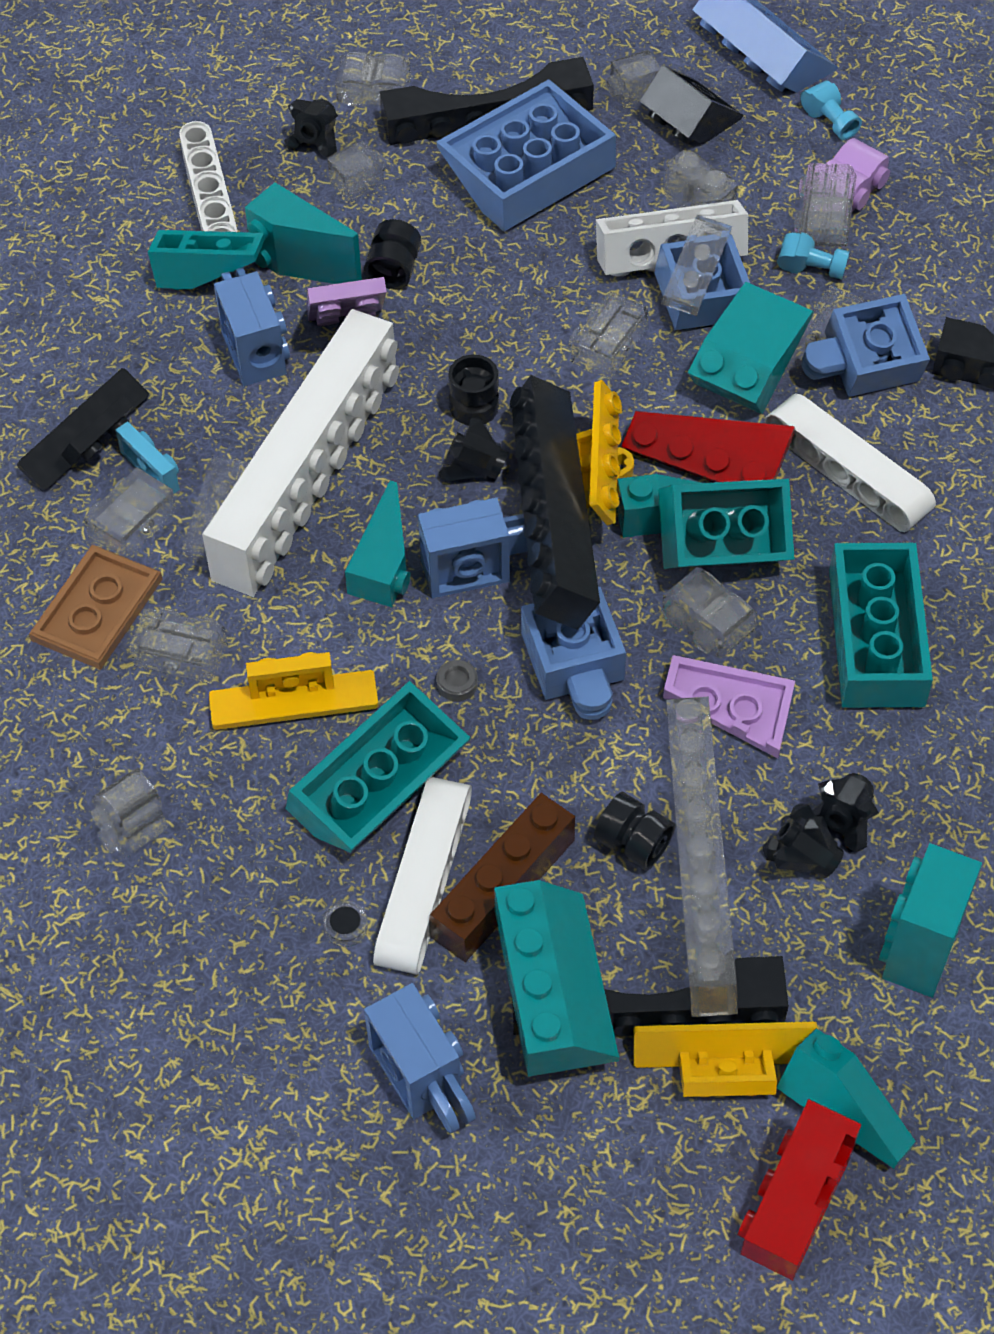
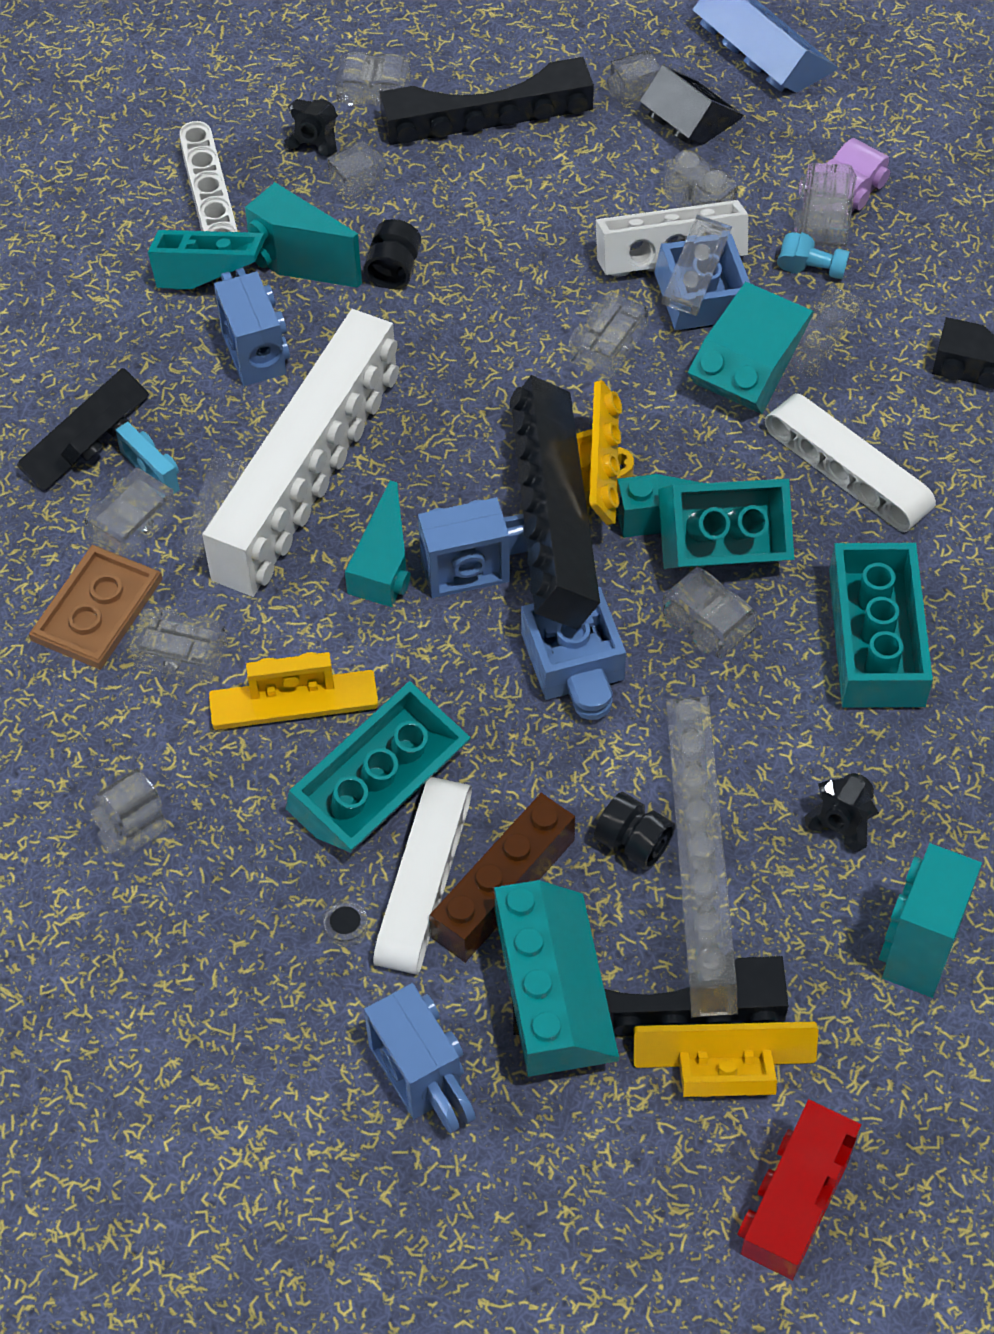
lavender plate [306,277,387,326] -> none
flat silver tile [436,660,478,702] -> none
medium blue slope [437,79,616,232] -> none
black rock [439,417,509,482] -> none
black wheel [448,354,499,426] -> none
red wing [621,411,796,482] -> none
lavender wing [663,655,795,759] -> none
black rock [763,804,844,878] -> none
teal slope [777,1028,916,1169] -> none
medium azure leg [800,80,862,141] -> none
medium blue brick [801,294,930,397] -> none

